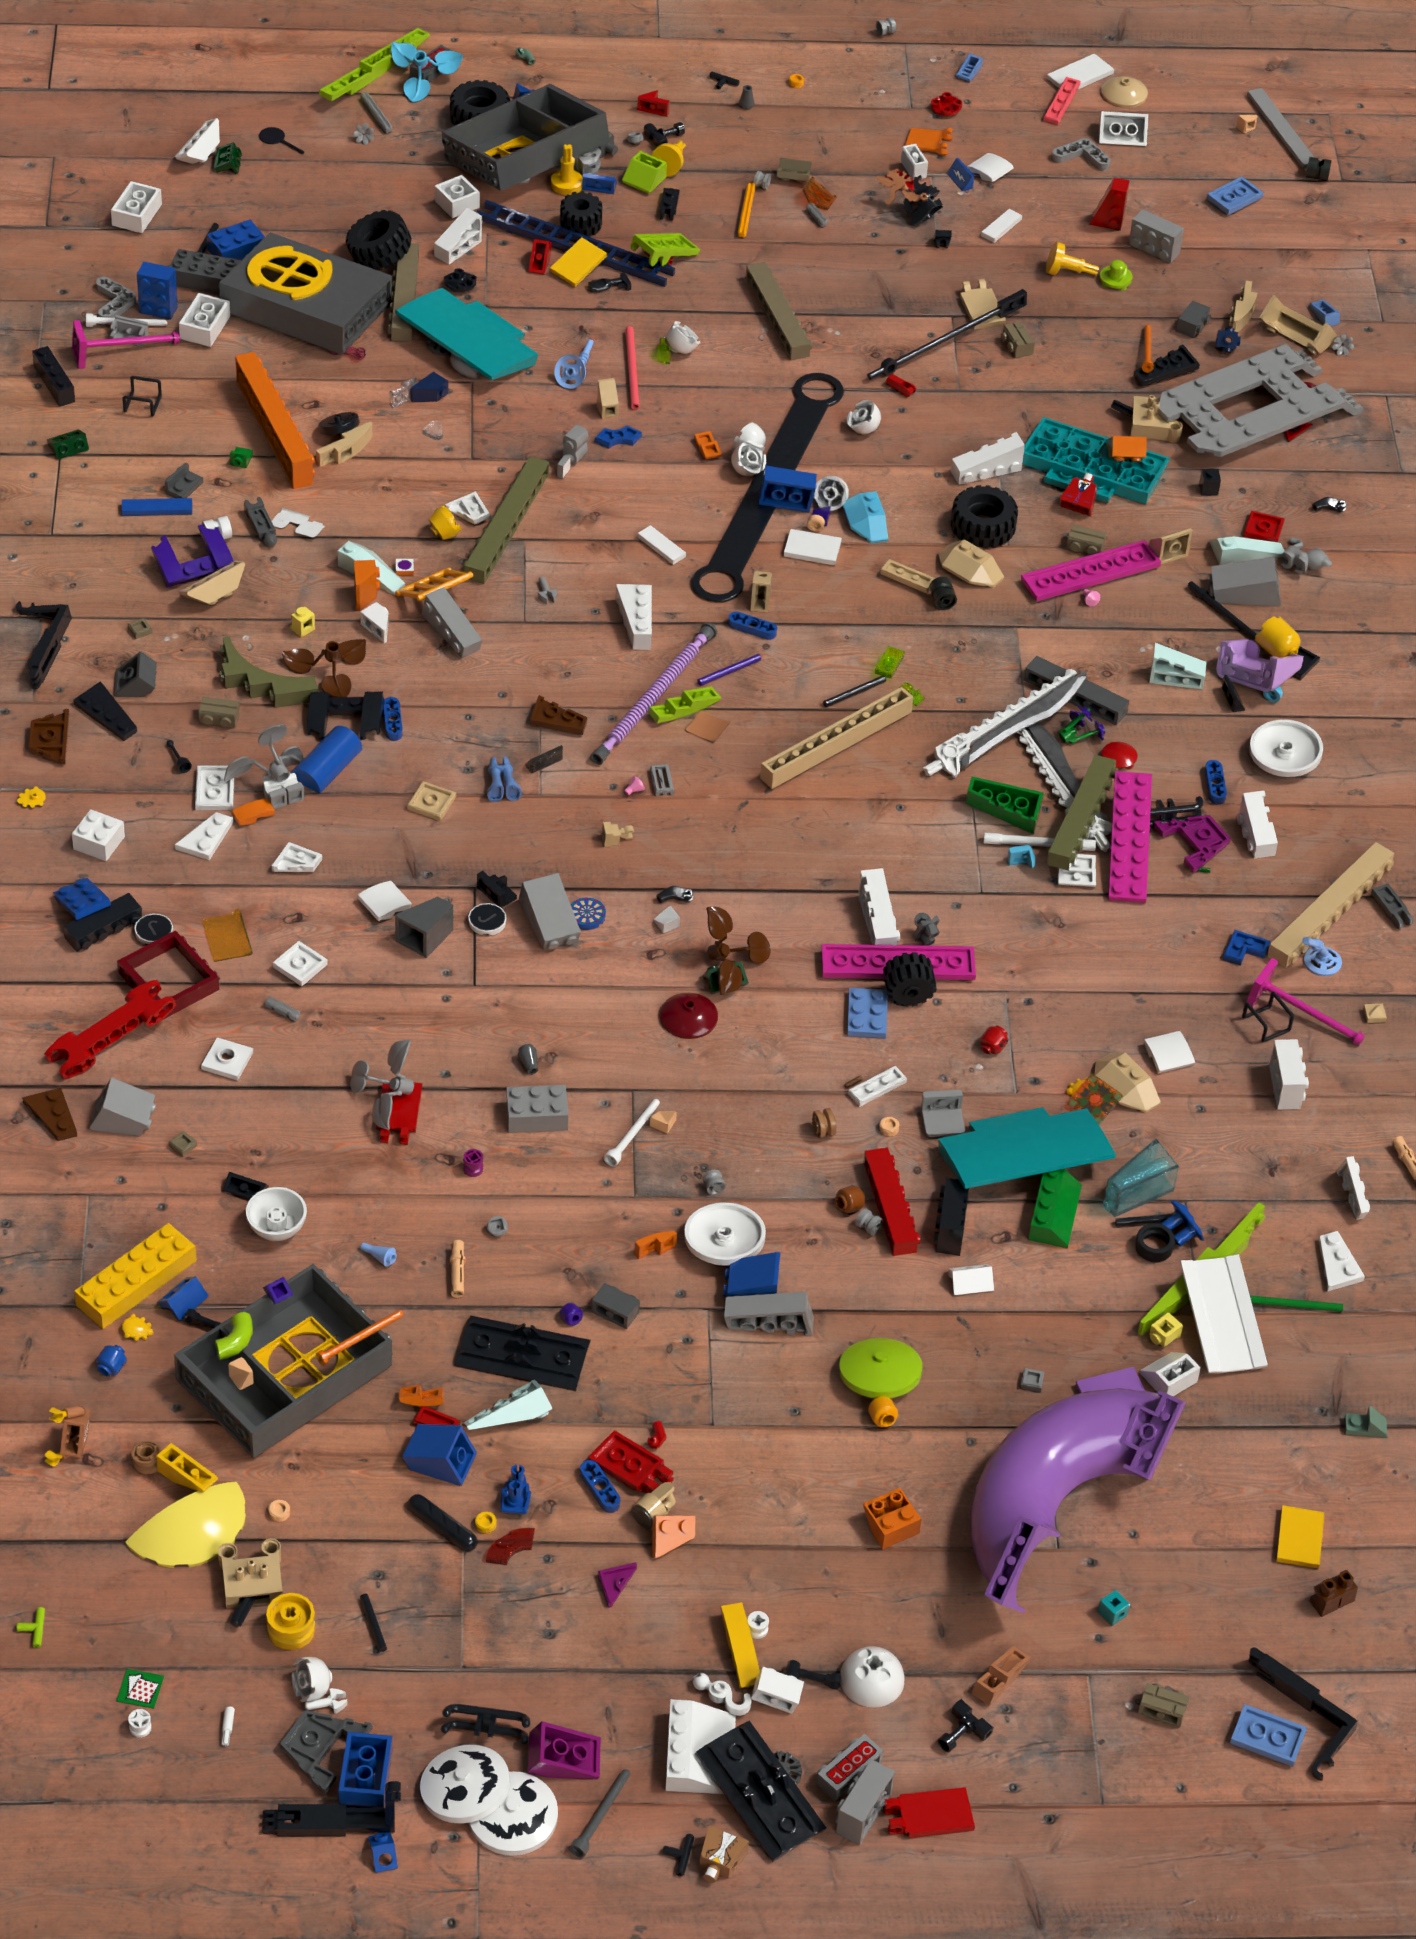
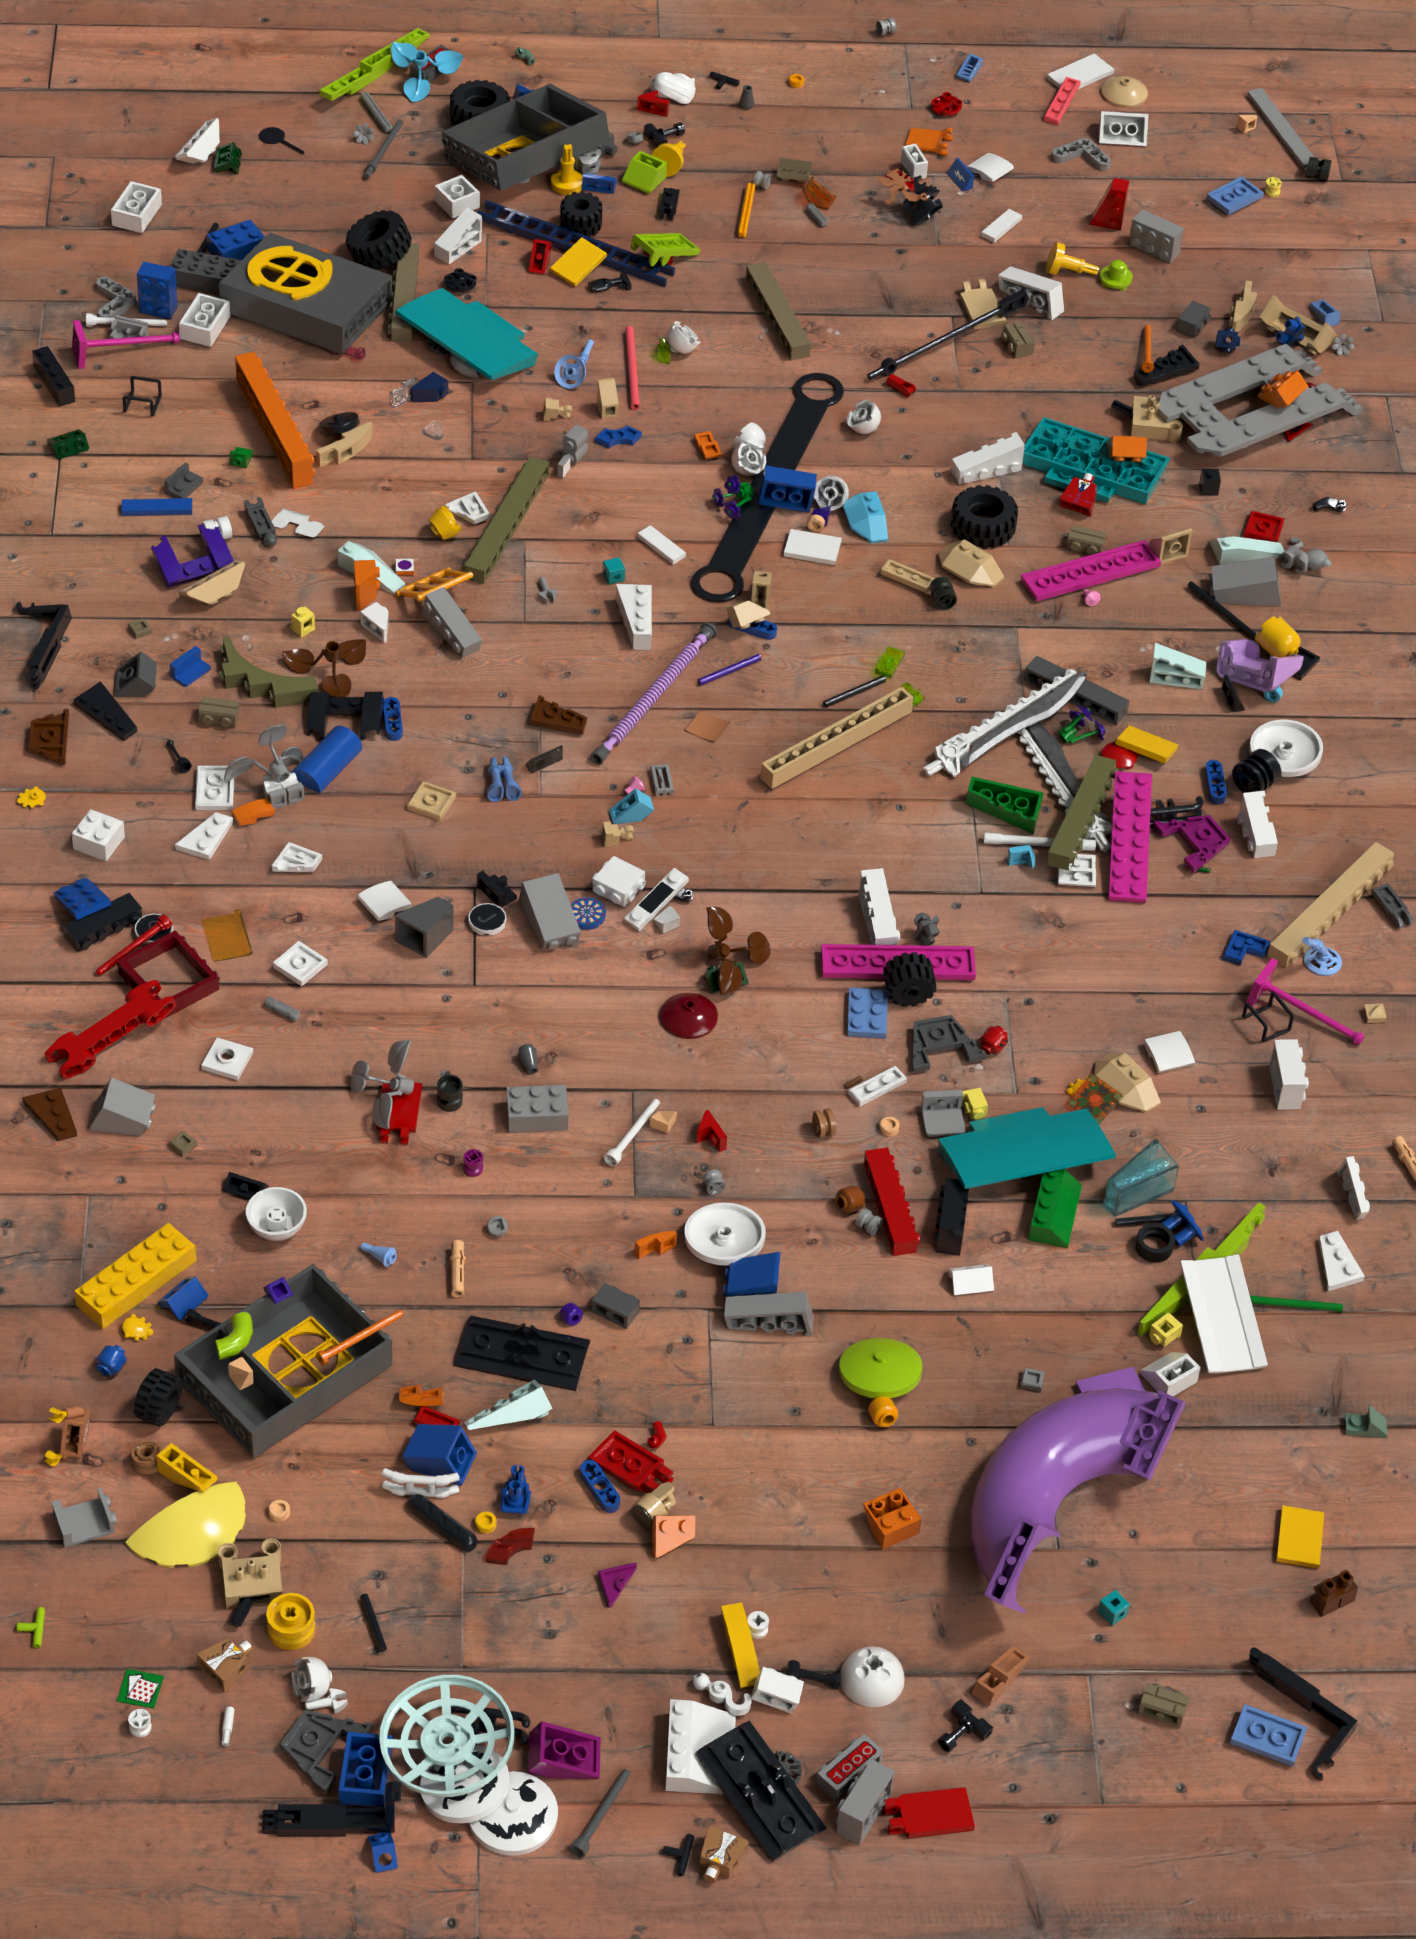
lime slope [648,686,721,723] -> none
black tile [934,230,952,248] -> none
none -> light grey panel [51,1487,117,1548]
none -> red piece [96,914,173,976]
none -> black tyre [134,1368,182,1427]
none -> blue panel [170,646,211,687]
none -> medium nougat torso [197,1639,253,1693]
none -> dark grey bar [363,119,403,179]
none -> light aqua dish [379,1675,515,1797]
none -> white piece [382,1468,459,1498]
none -> pearl dark grey wheel [437,1075,463,1112]
none -> tan piece [543,398,572,422]
none -> white brick [592,856,646,907]
none -> teal piece [603,557,625,585]
none -> medium azure slope [609,788,654,824]
none -> white plate [624,868,689,932]
none -> white piece [650,72,696,104]
none -> red slope [696,1109,727,1152]
none -> dark purple plant [712,475,753,519]
none -> tan slope [726,600,770,629]
none -> dark grey wing [912,1015,986,1073]
none -> light yellow brick [961,1088,988,1121]
none -> white wedge [998,266,1064,320]
none -> yellow tile [1115,725,1179,764]
none -> black wheel [1232,748,1282,793]
none -> orange slope [1257,370,1309,409]
none -> light yellow wheel [1264,177,1282,197]
none -> blue hips [1275,316,1305,347]

